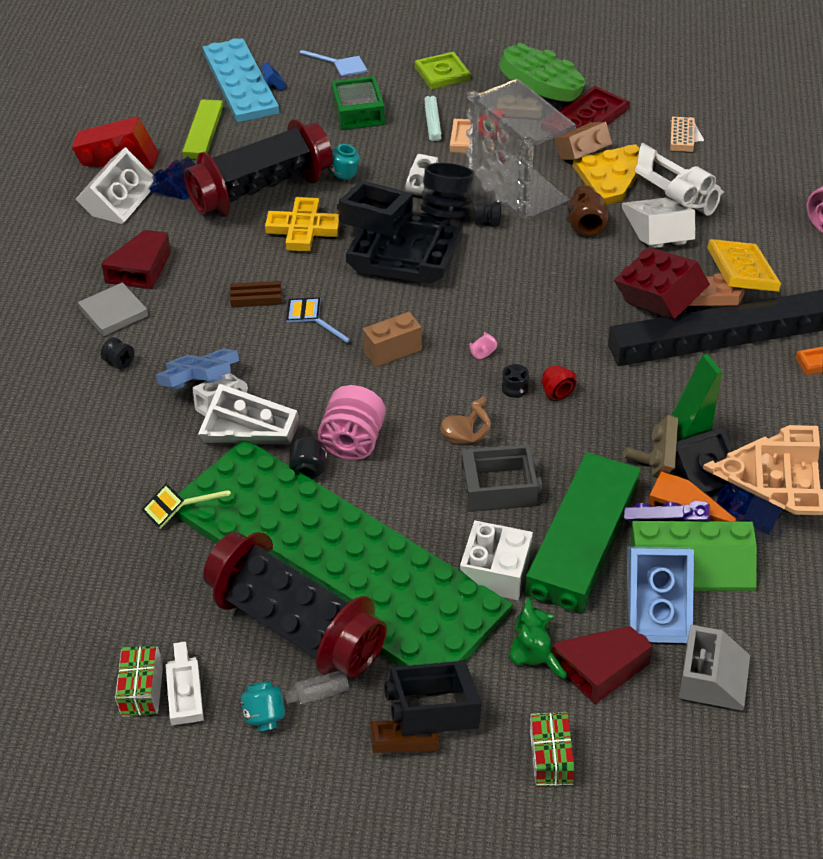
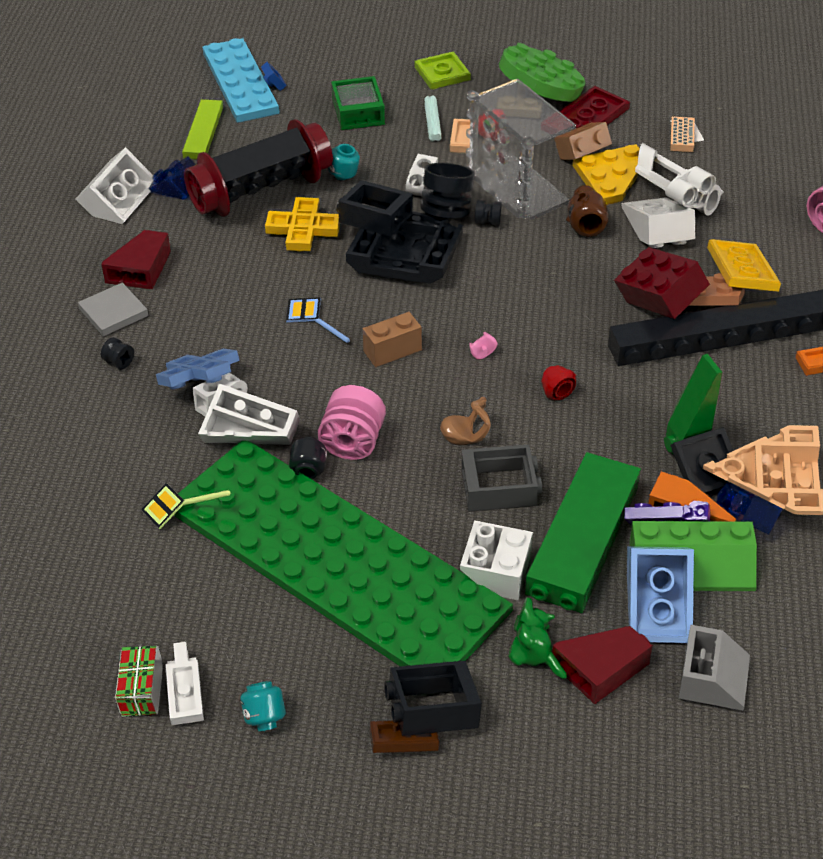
red wedge [71,116,159,169] -> none
brick [203,532,387,678] -> none
reddish brown tile [230,281,282,307] -> none
clear cylinder [283,670,349,706] -> none
light blue piece [300,50,367,77] -> none
black wheel [502,364,529,398] -> none
piece [530,712,574,787] -> none
dark tan plate [623,415,678,478] -> none

